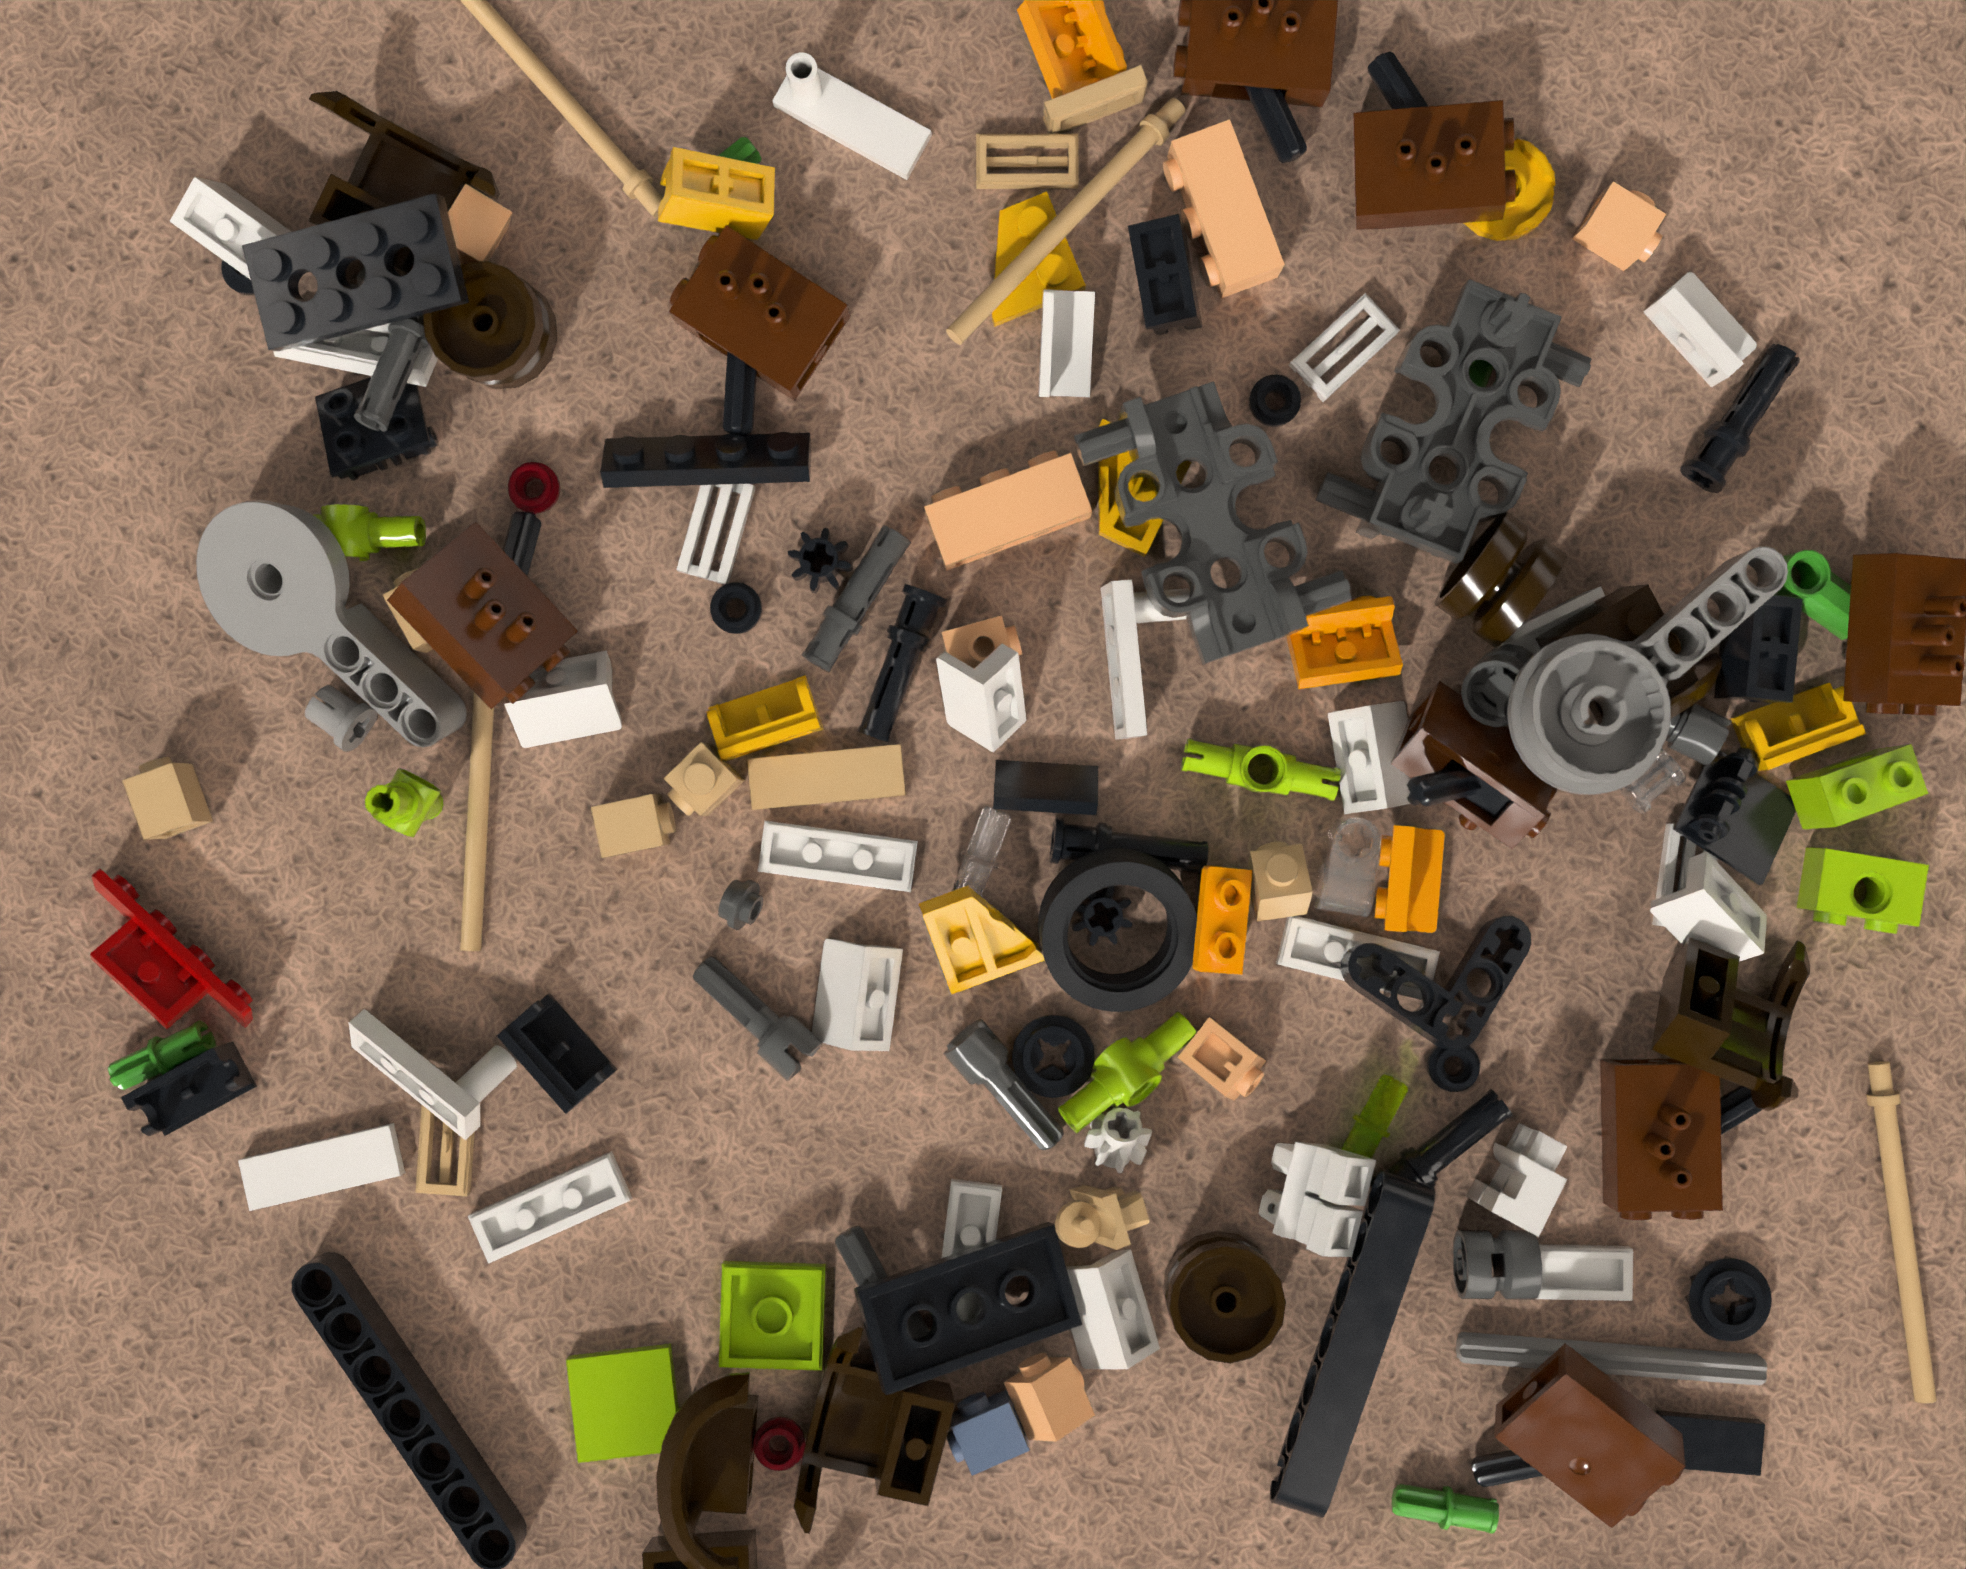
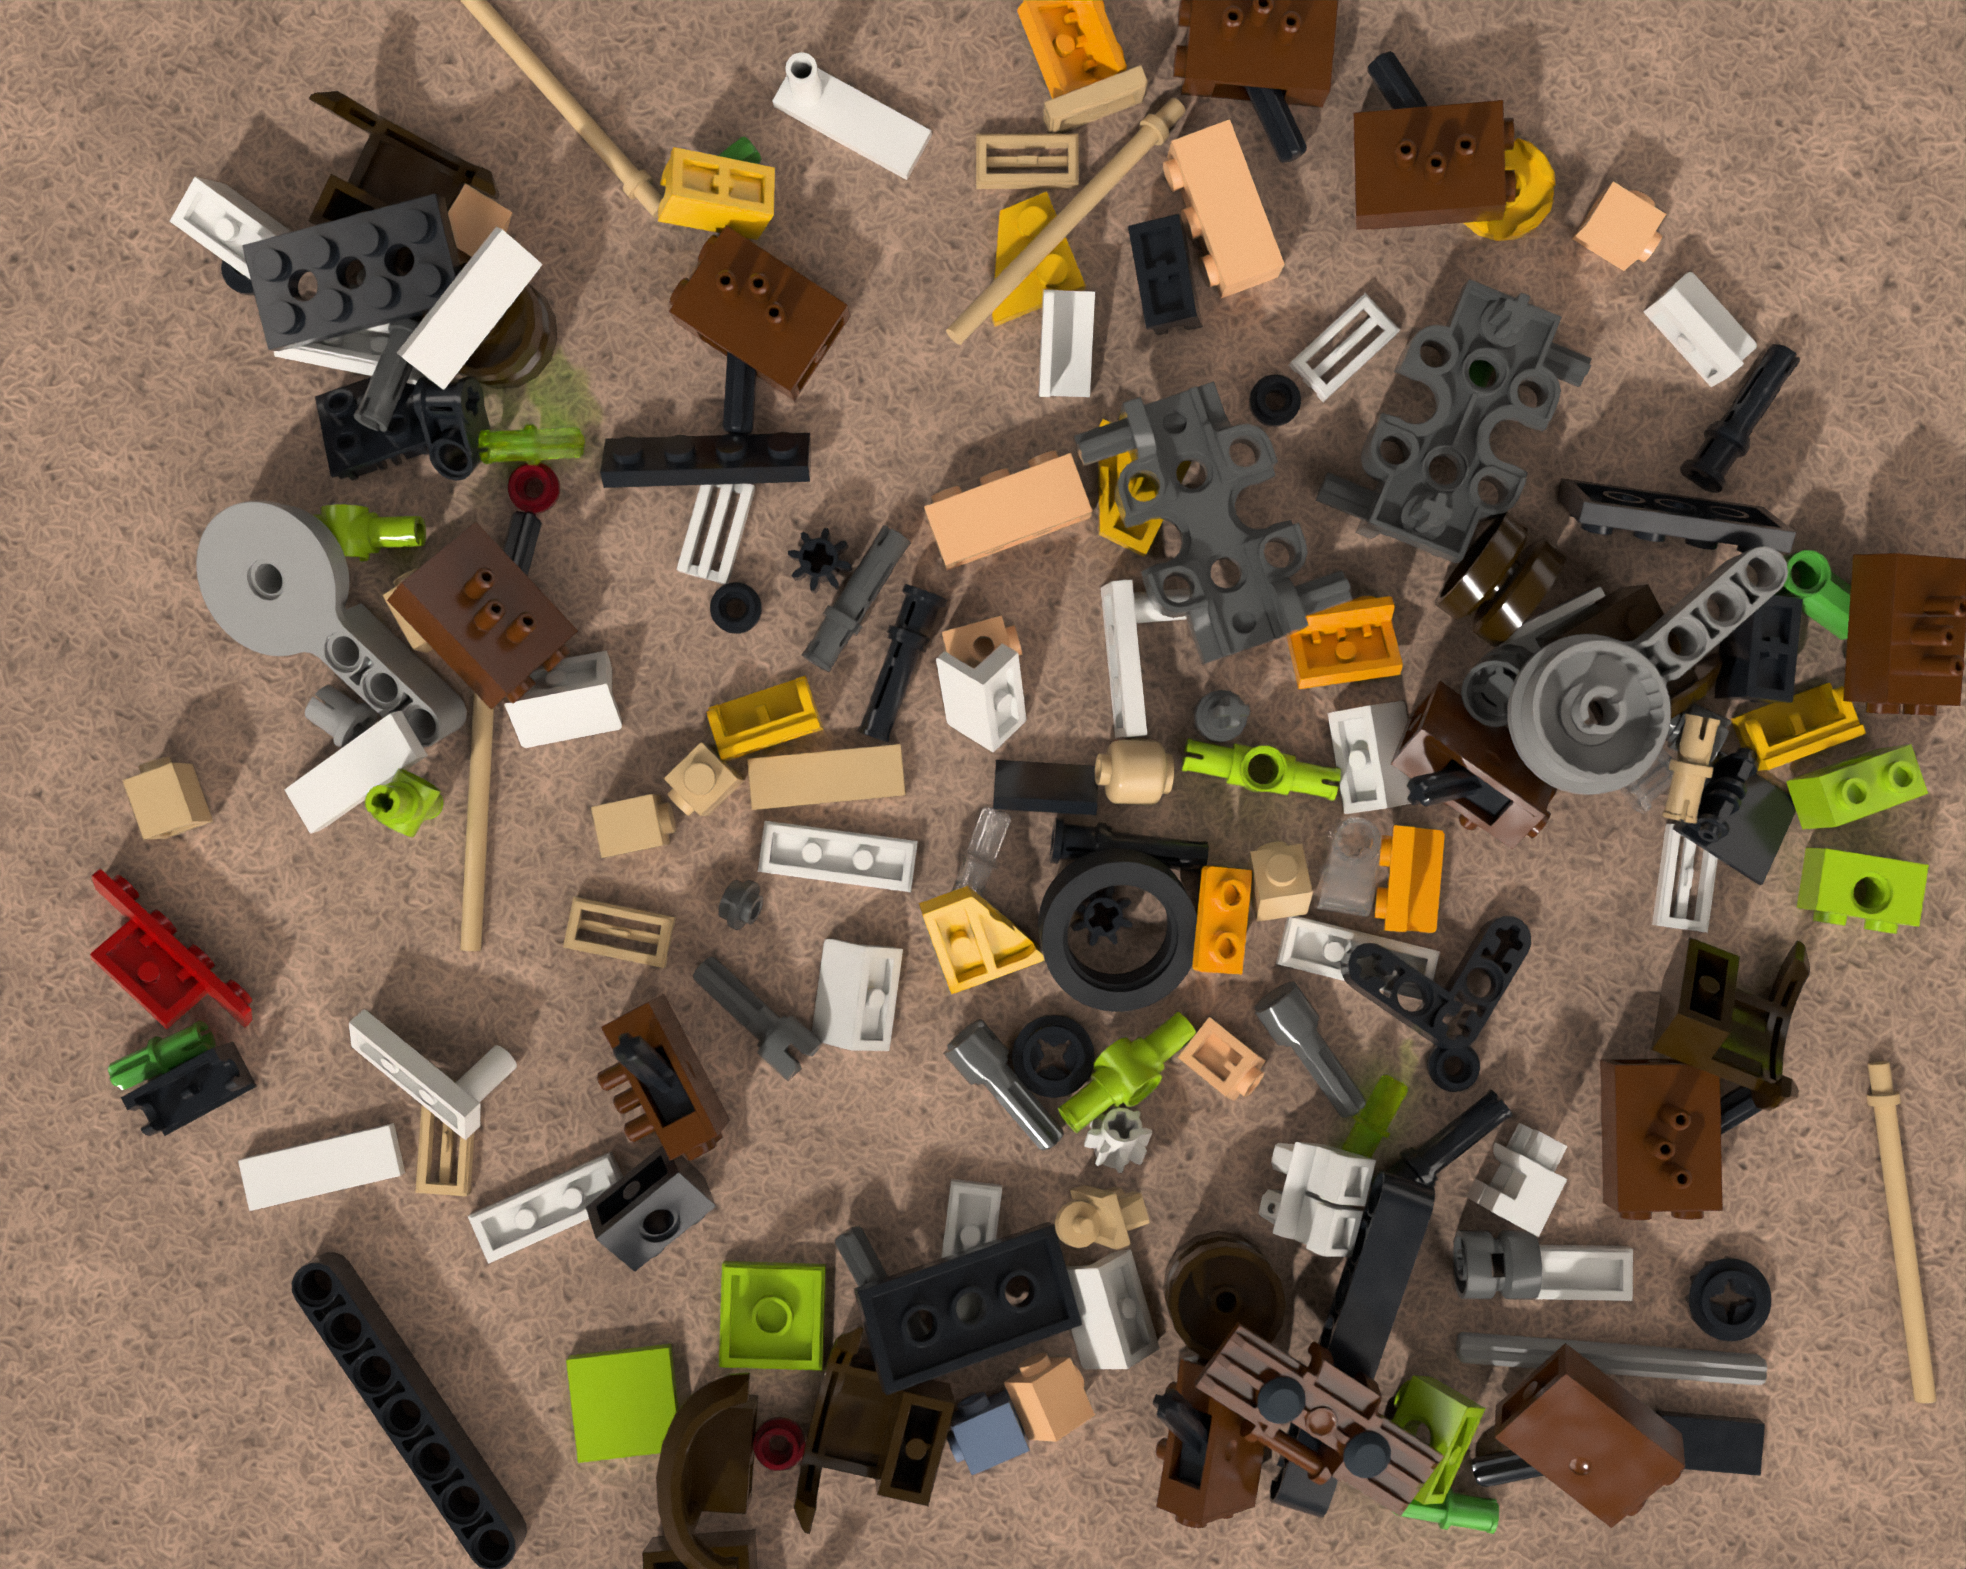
black hinge [497,993,617,1114] -> none
white panel [1650,852,1767,962] -> none
none -> white tile [284,711,428,834]
none -> white tile [397,226,543,390]
none -> black piece [413,376,495,481]
none -> clear neon green axle [478,424,585,466]
none -> tan tile [563,896,676,968]
none -> black brick [586,1146,716,1272]
none -> reddish brown piece [597,994,730,1161]
none -> tan head [1095,737,1174,806]
none -> reddish brown piece [1152,1355,1265,1528]
none -> dark grey piece [1193,690,1250,743]
none -> reddish brown piece [1194,1322,1444,1517]
none -> dark grey piece [1254,981,1366,1118]
none -> lime brick [1392,1375,1486,1505]
none -> black plate [1557,478,1796,553]
none -> tan pin [1662,714,1720,823]

